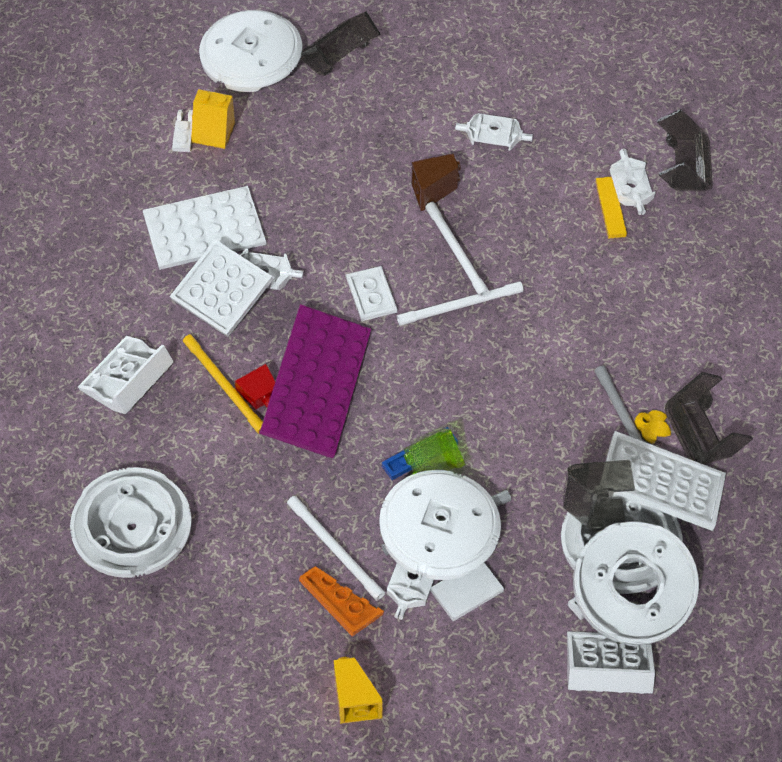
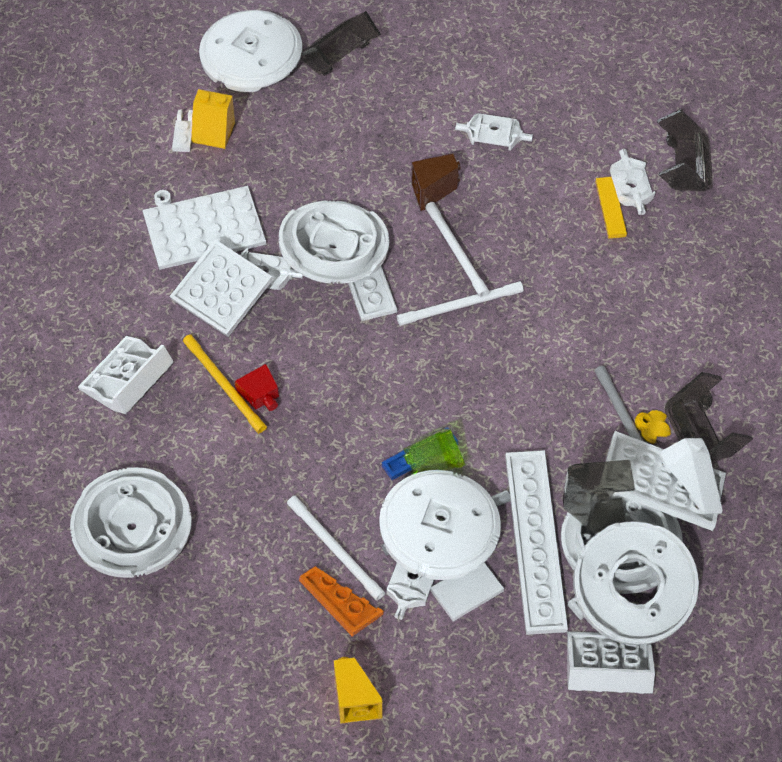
magenta plate [259,304,371,458] -> none
none -> white bush [154,190,171,206]
none -> white piece [279,201,389,284]
none -> white plate [505,450,568,635]
none -> white wedge [659,438,723,514]

